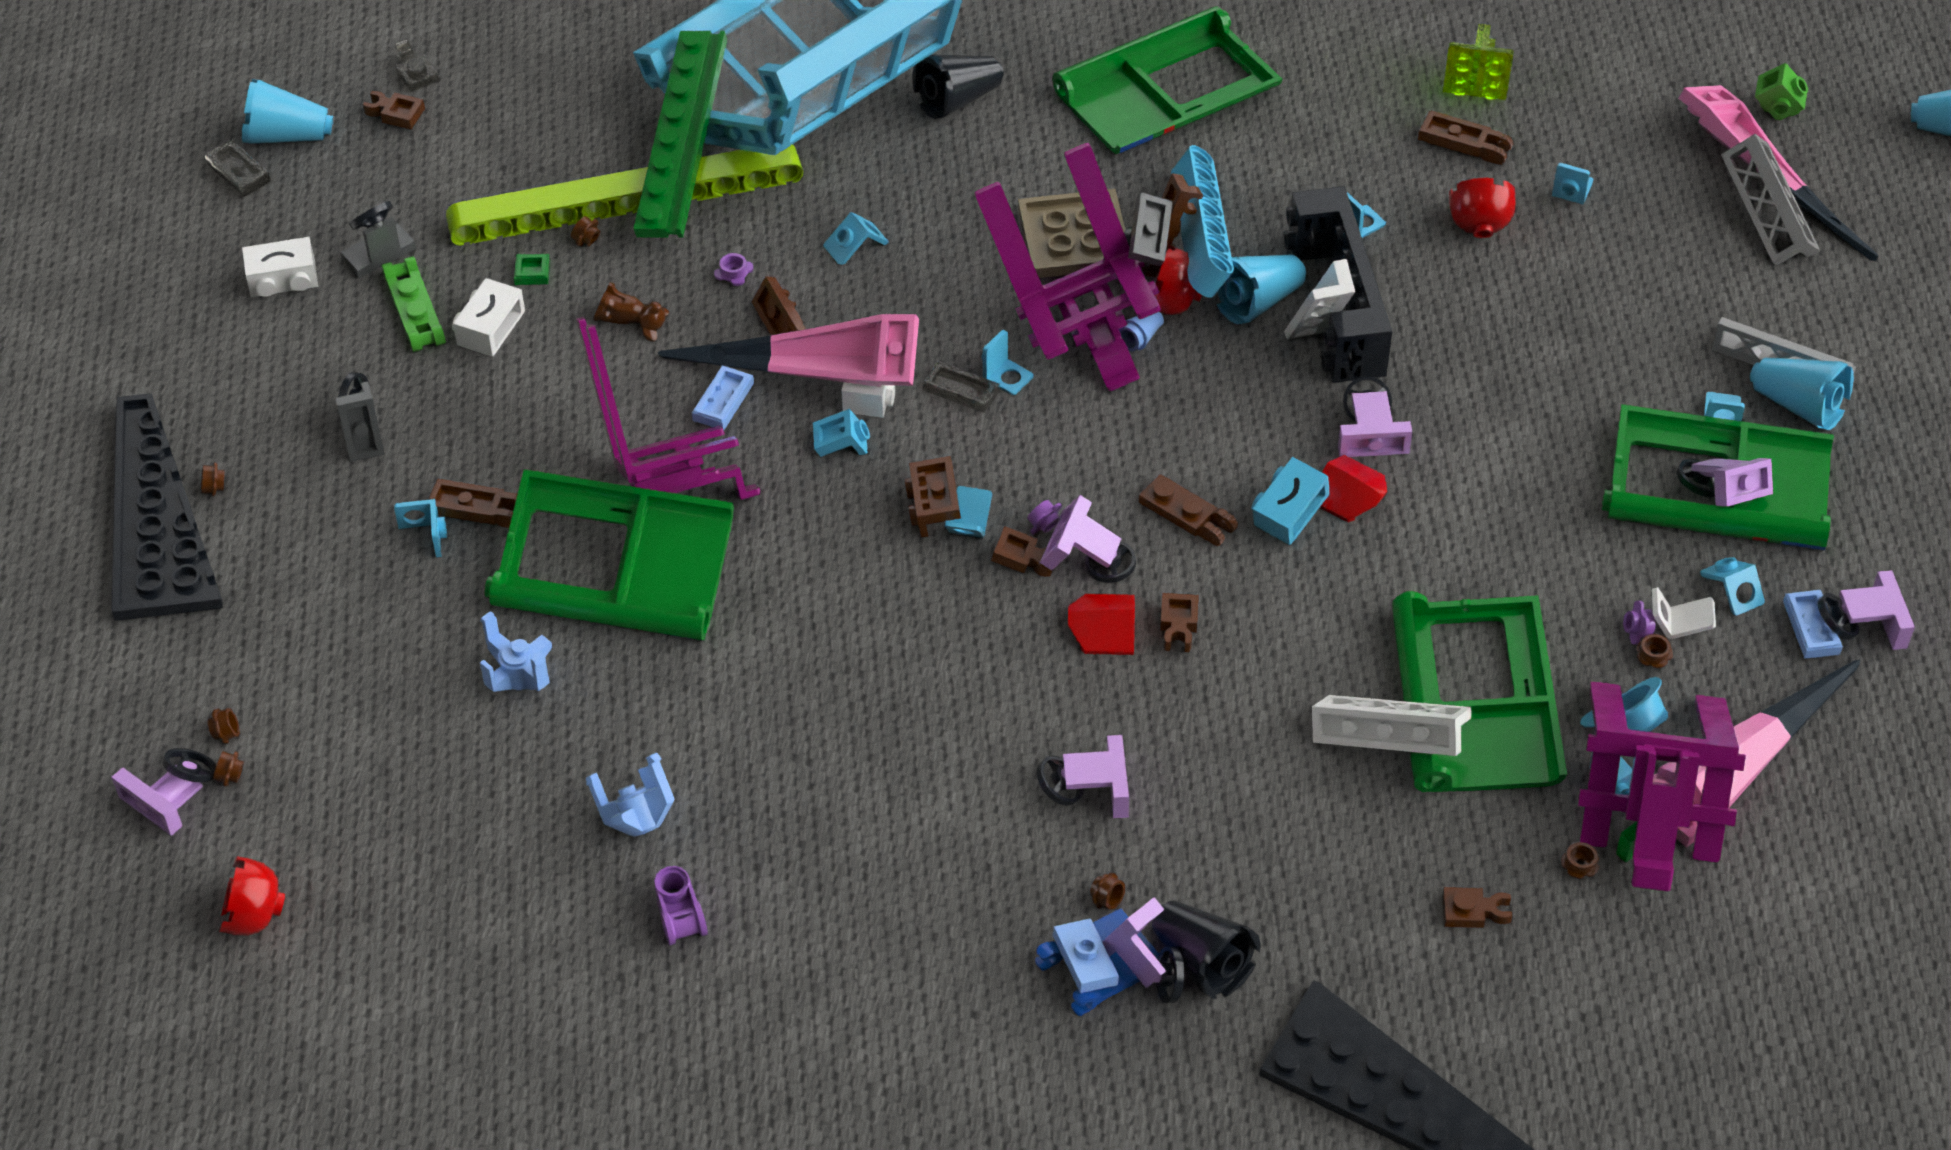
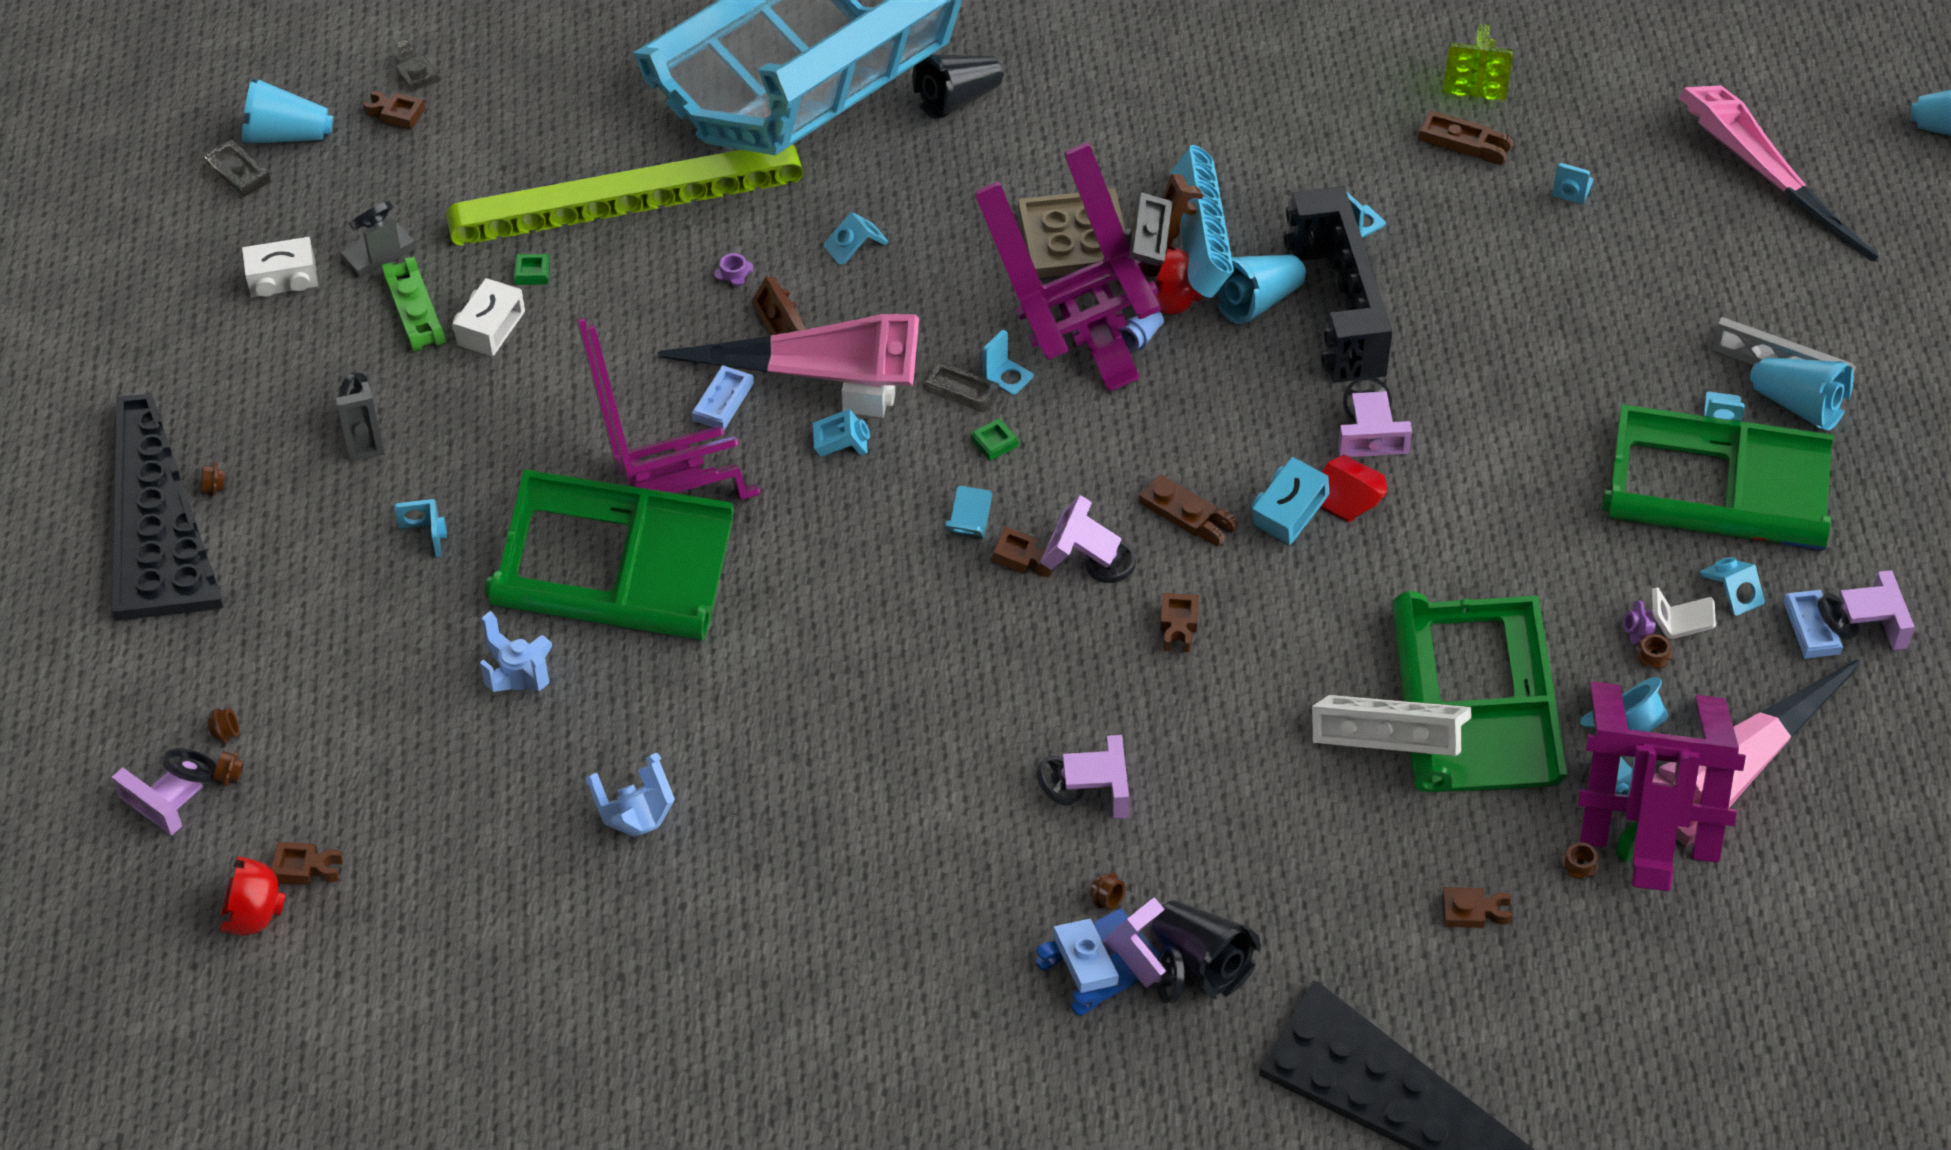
reddish brown hinge [428,478,517,528] -> none
reddish brown plate [570,216,601,246] -> none
reddish brown animal [593,282,669,342] -> none
green plate [633,30,727,238] -> none
medium lavender piece [655,866,708,945] -> none
reddish brown bracket [904,456,961,538] -> none
medium lavender plate [1027,500,1062,535] -> none
green piece [1052,6,1283,154] -> none
red slope [1068,594,1135,655] -> none
white fence [1284,259,1355,340] -> none
red cylinder [1449,177,1516,238] -> none
lavender piece [1676,458,1773,506] -> none
light grey fence [1721,134,1820,265] -> none
bright green brick [1755,63,1808,120] -> none
none -> reddish brown plate [271,841,343,885]
none -> green tile [970,418,1019,461]

